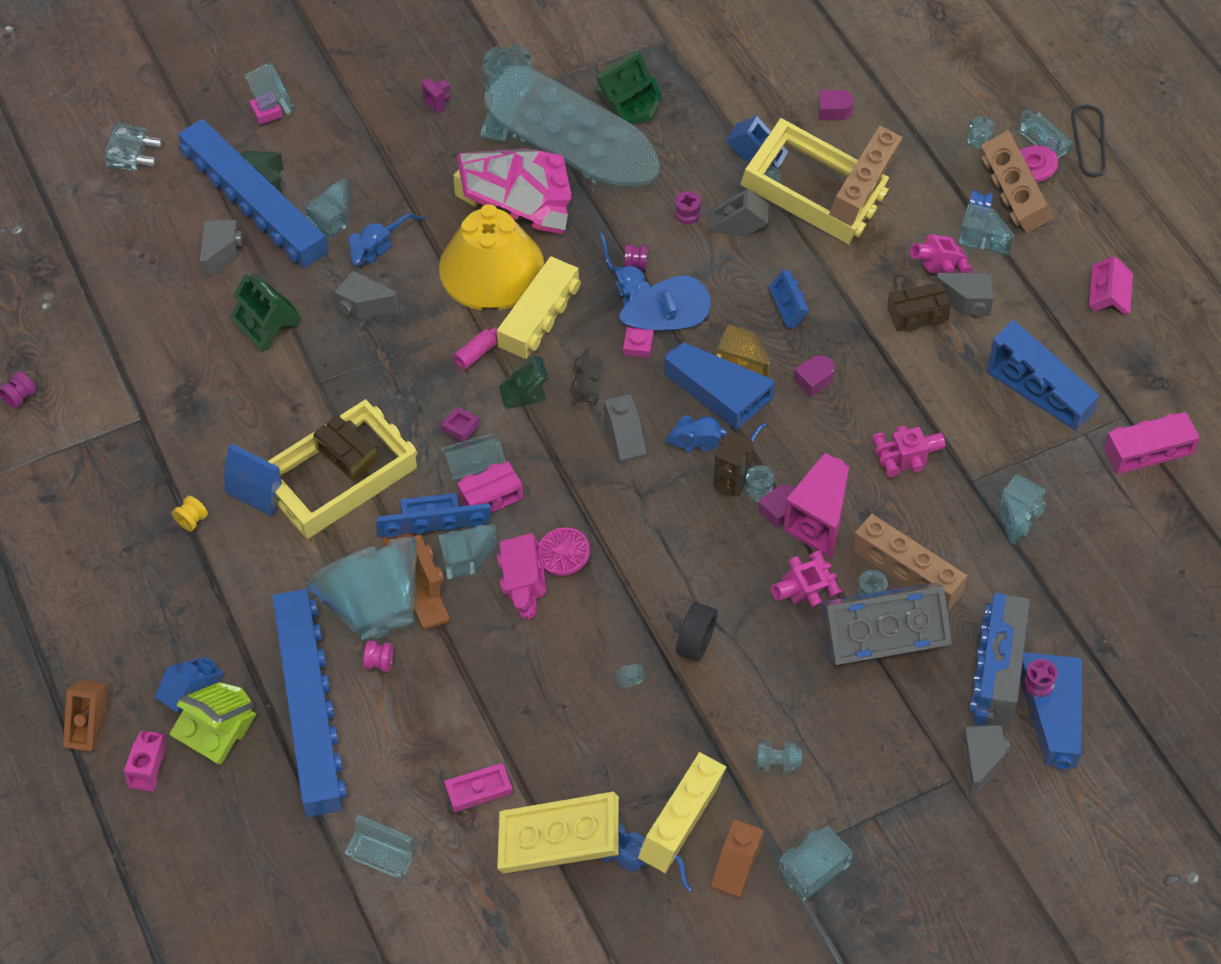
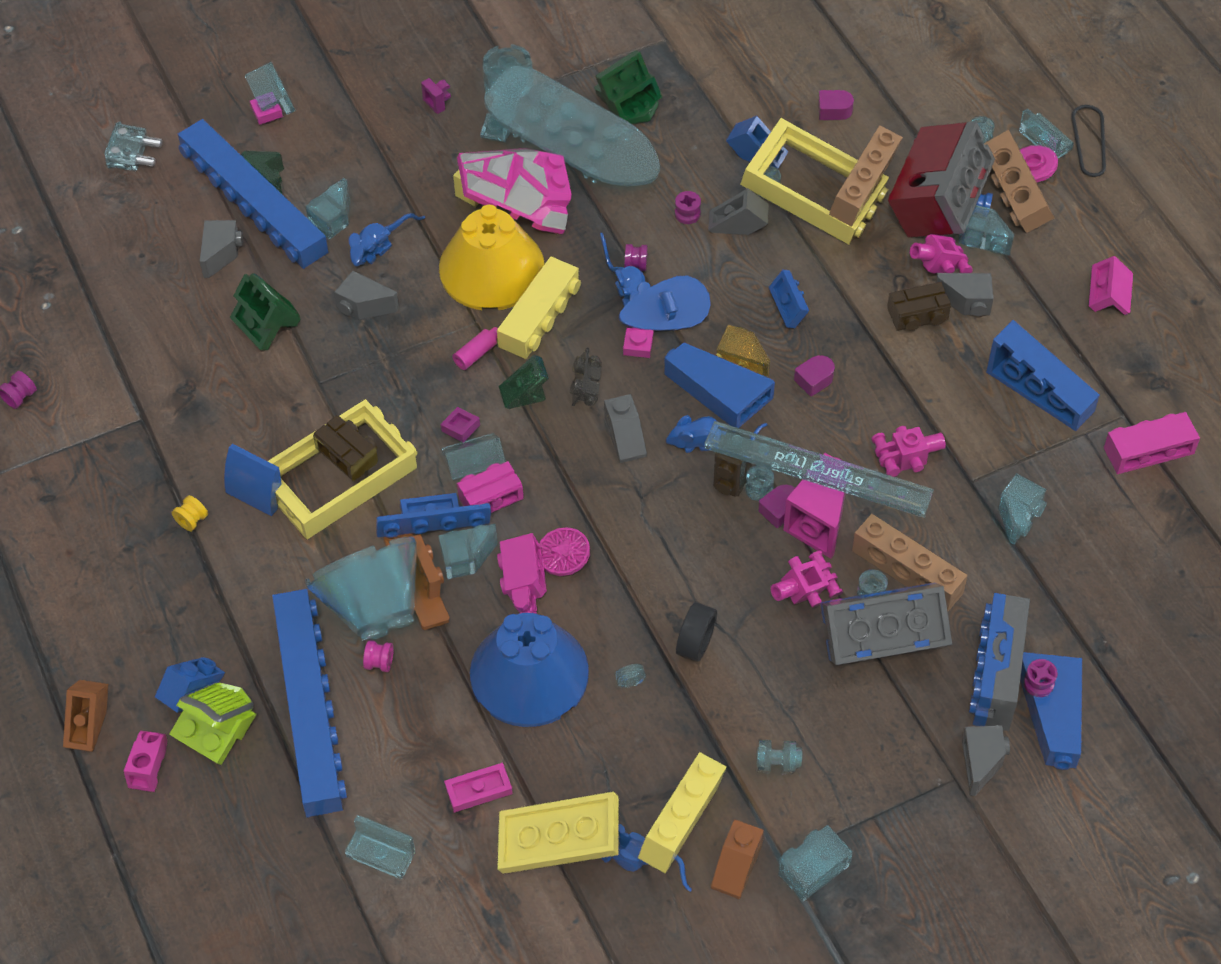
none -> blue cone [470,613,589,727]
none -> clear light blue tile [705,421,934,518]
none -> piece [888,121,995,237]

